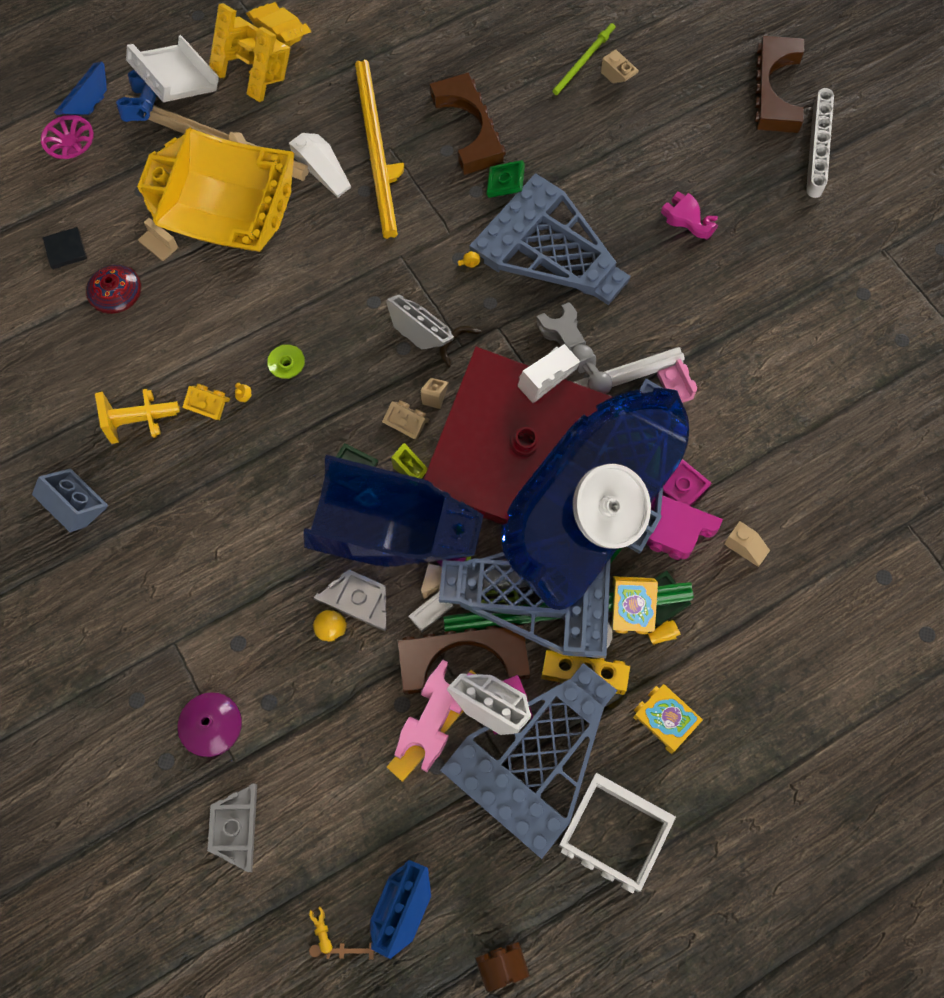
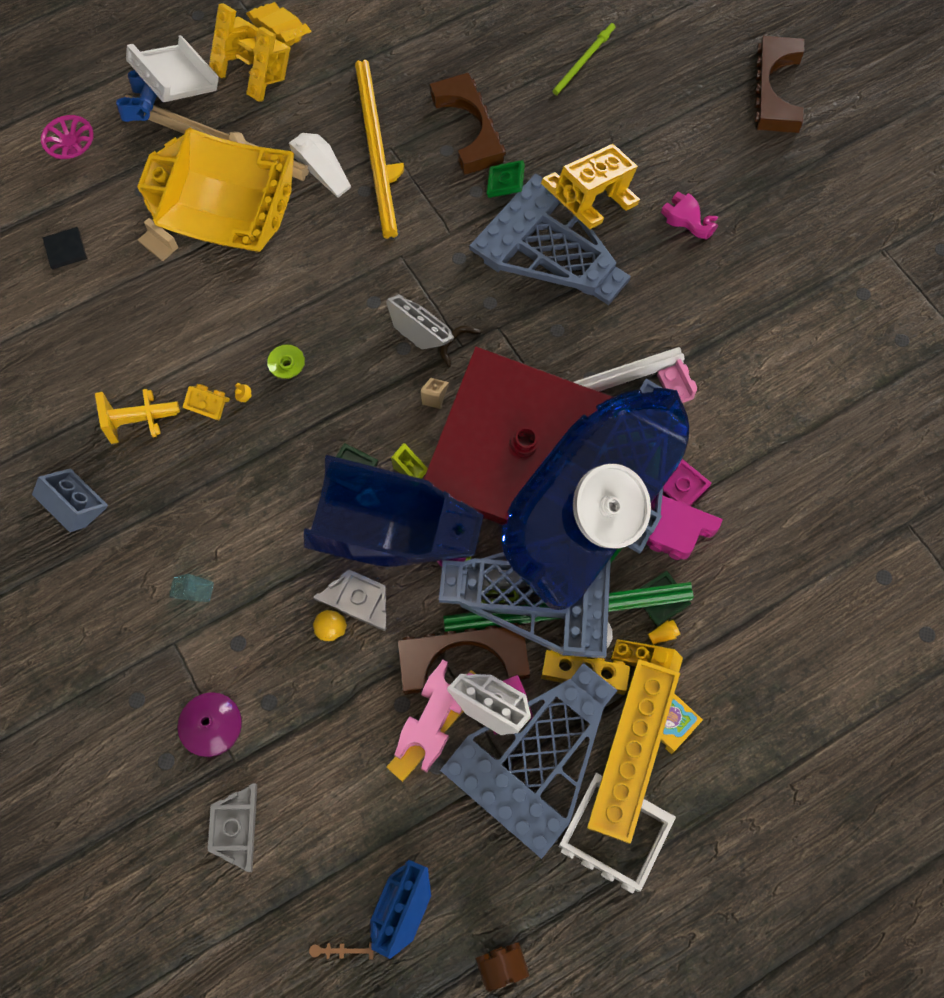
blue wedge [54,62,107,116] -> none
dish [86,264,141,314] -> none
yellow piece [309,907,332,954] -> none
tan bracket [382,400,430,440] -> none
white tile [409,591,453,633] -> none
tan slope [421,564,442,599] -> none
yellow piece [458,251,480,268] -> none
white wedge [518,344,580,403] -> none
light grey piece [537,302,613,394] -> none
tan slope [601,49,639,83] -> none
panel [610,576,658,634] -> none
tan slope [724,521,770,567] -> none
white beam [806,88,834,198] -> none
none -> clear light blue slope [169,574,214,602]
none -> yellow piece [541,144,640,229]
none -> yellow plate [587,659,680,844]
none -> yellow slope [611,639,683,672]

